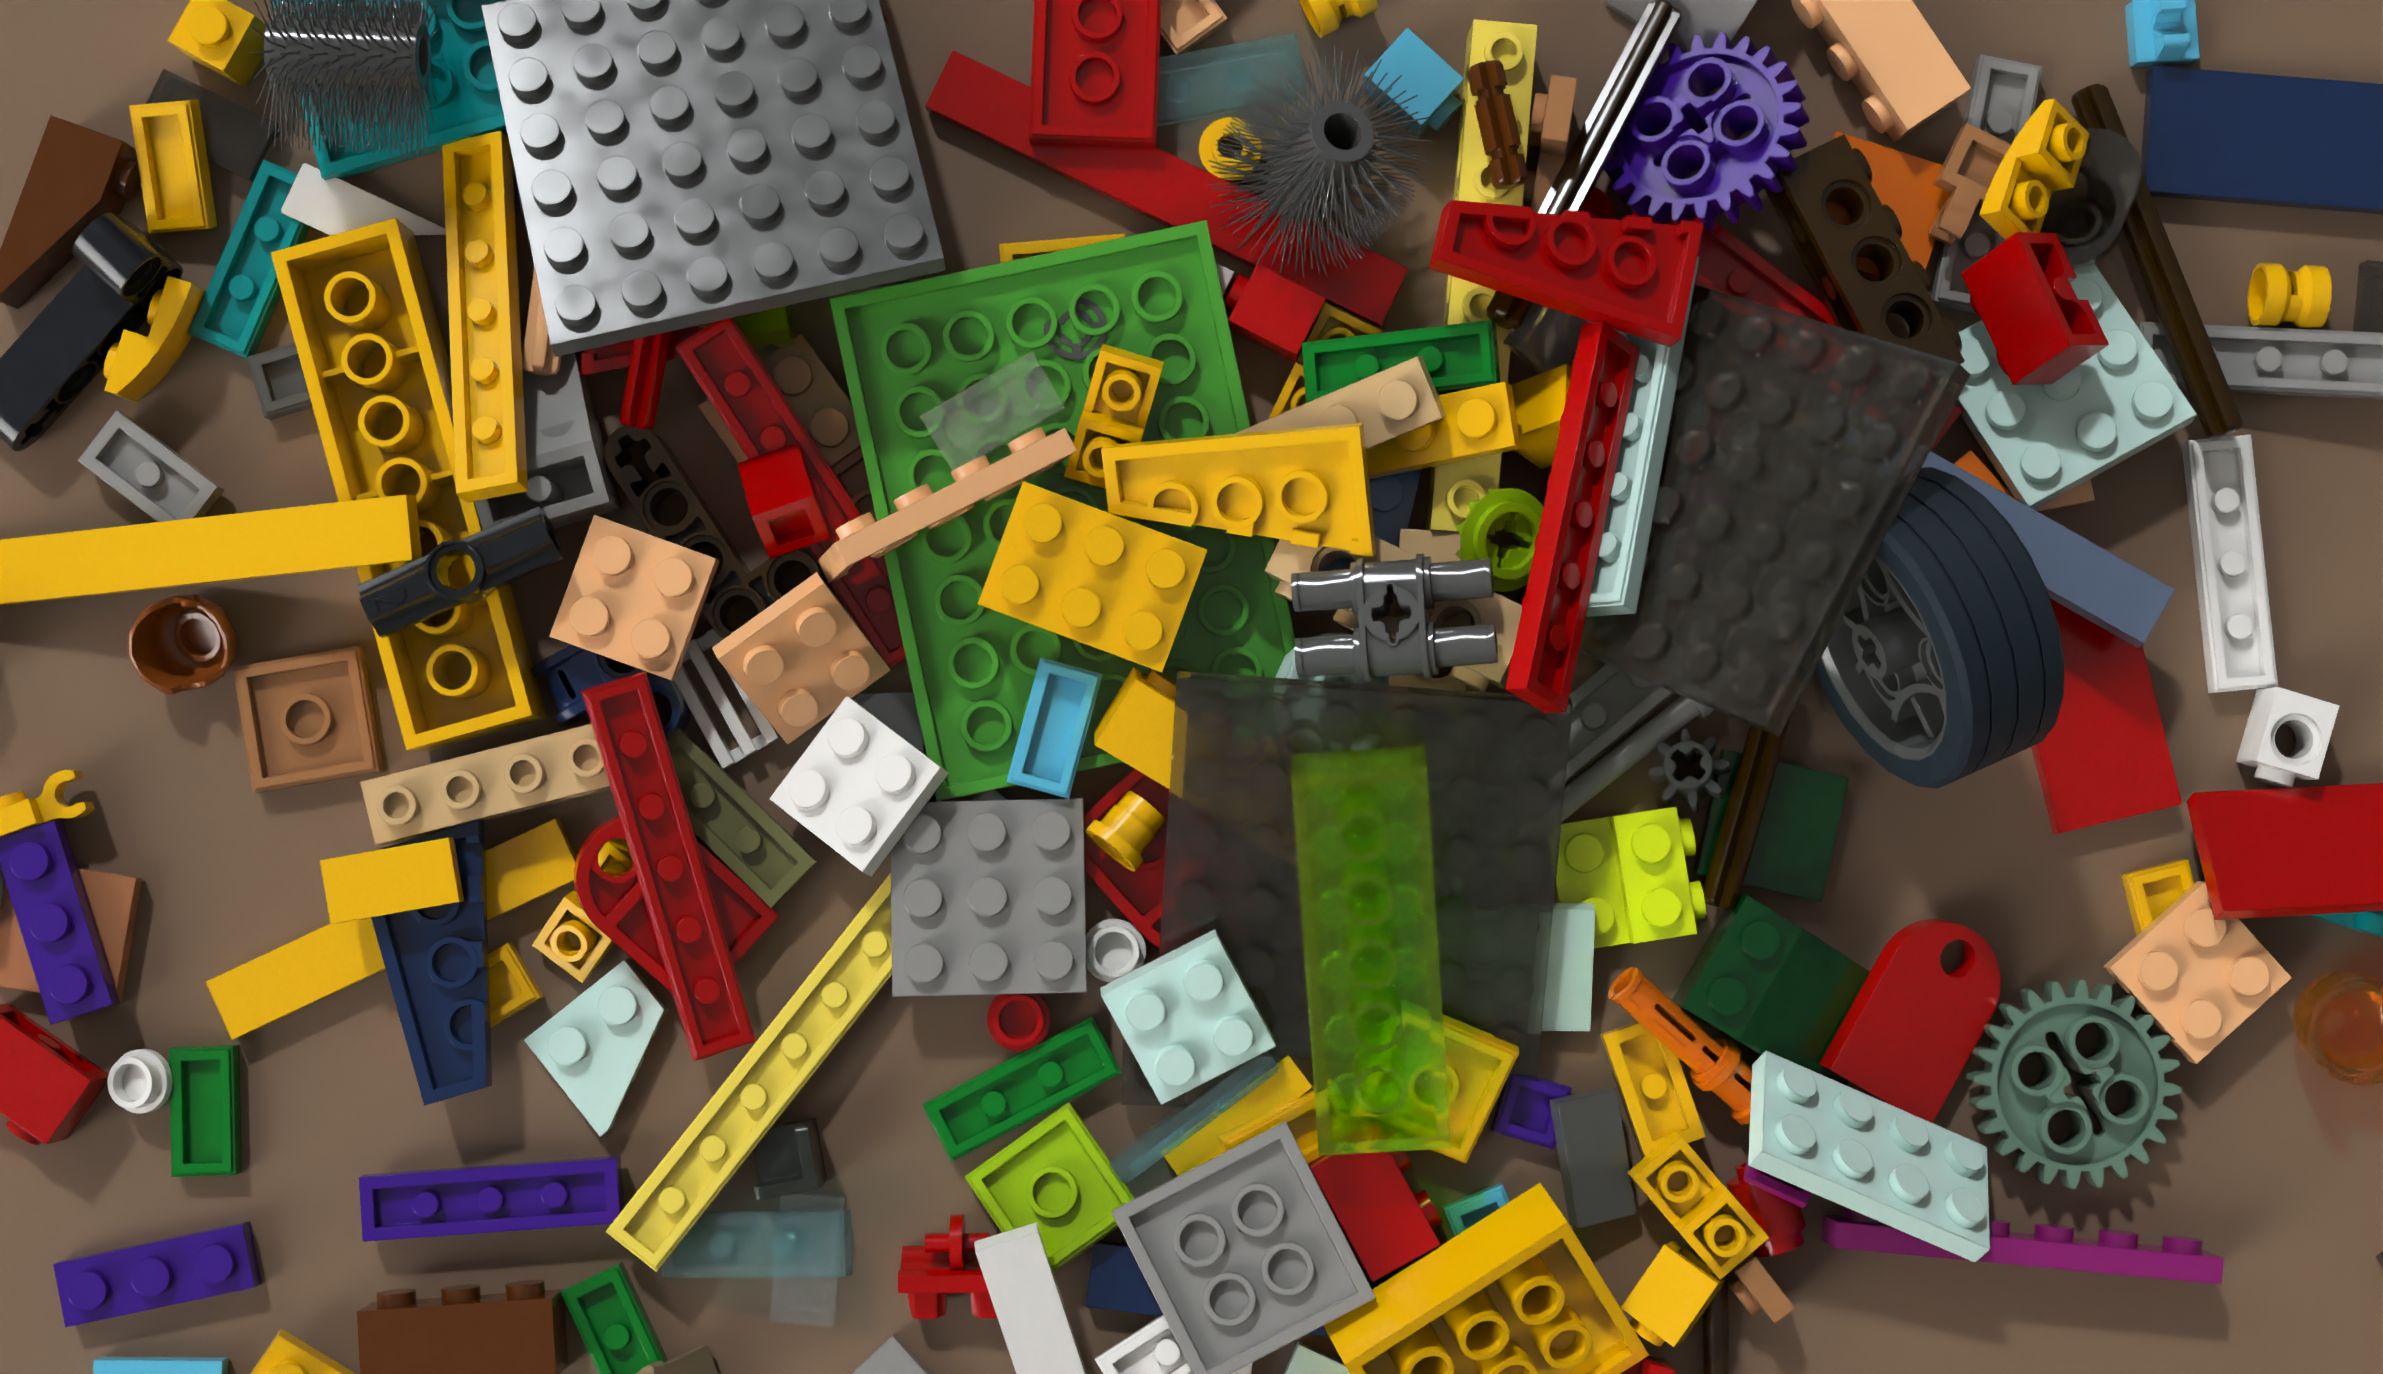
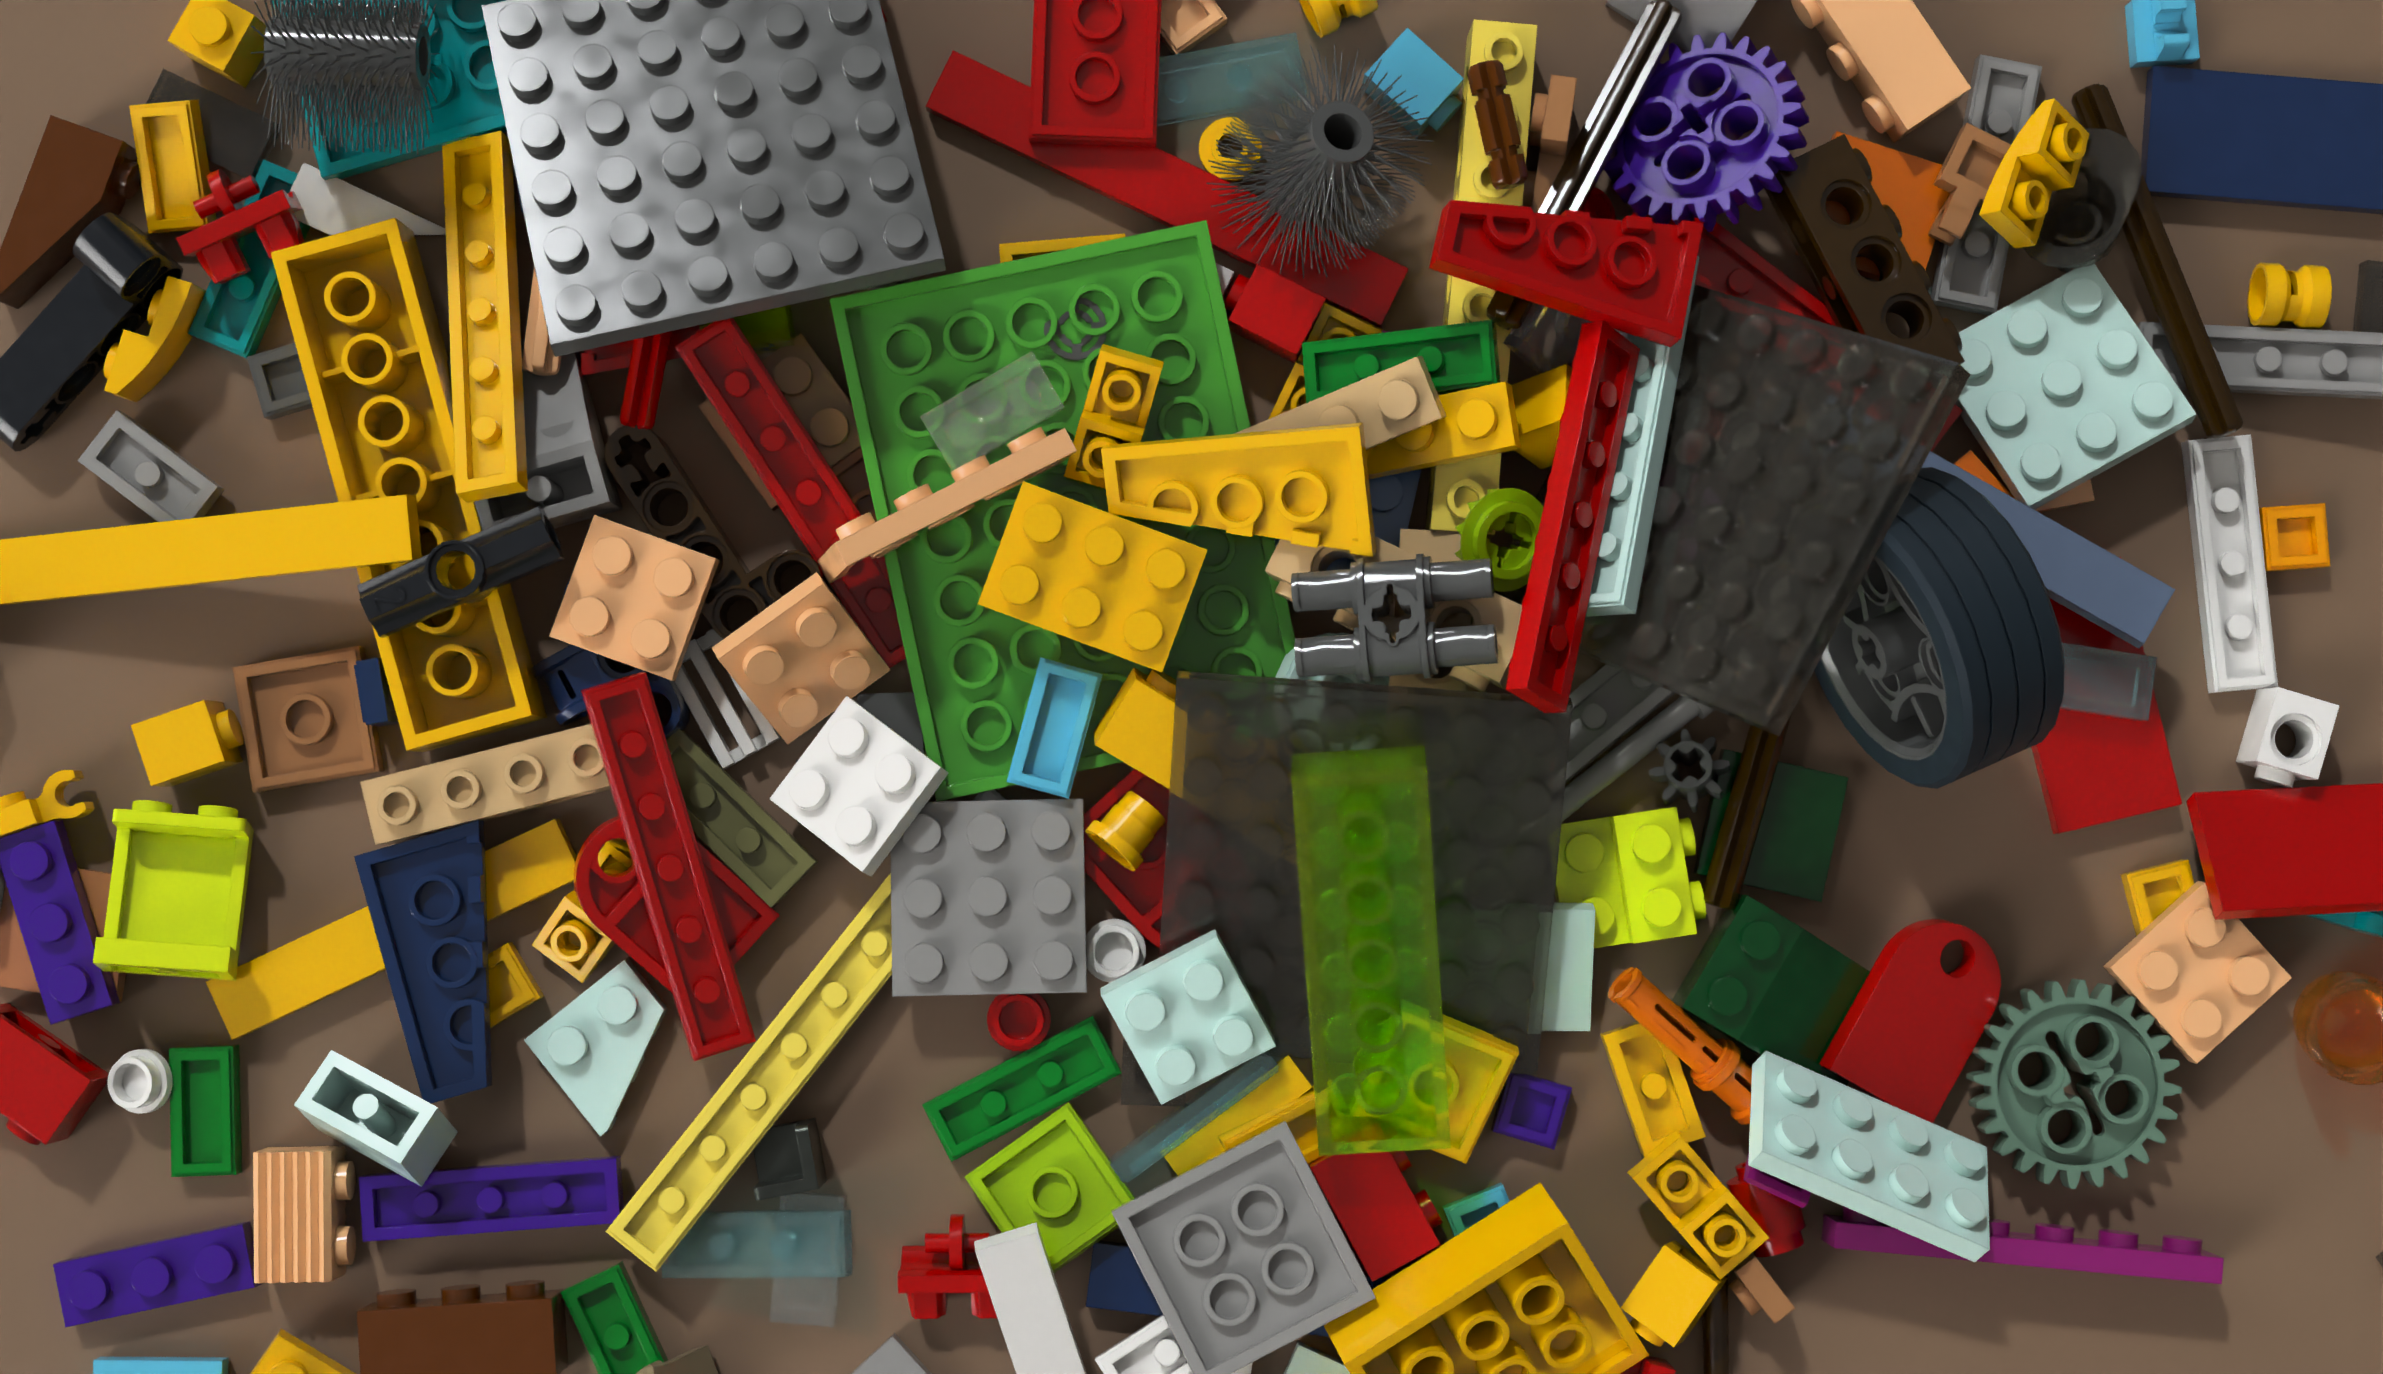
dark orange hair [128,594,237,694] -> none
yellow tile [320,837,464,925] -> none
red panel [737,445,830,559] -> none
dark grey tile [1549,1086,1637,1229] -> none
red brick [1961,232,2109,385] -> none
none -> neon yellow panel [93,800,254,981]
none -> yellow brick [131,700,244,787]
none -> red hips [176,169,305,284]
none -> light nougat brick [253,1146,356,1284]
none -> light aqua brick [294,1050,457,1187]
none -> dark blue tile [354,658,399,727]
none -> clear light blue tile [2060,643,2157,721]
none -> light orange tile [2259,503,2330,572]

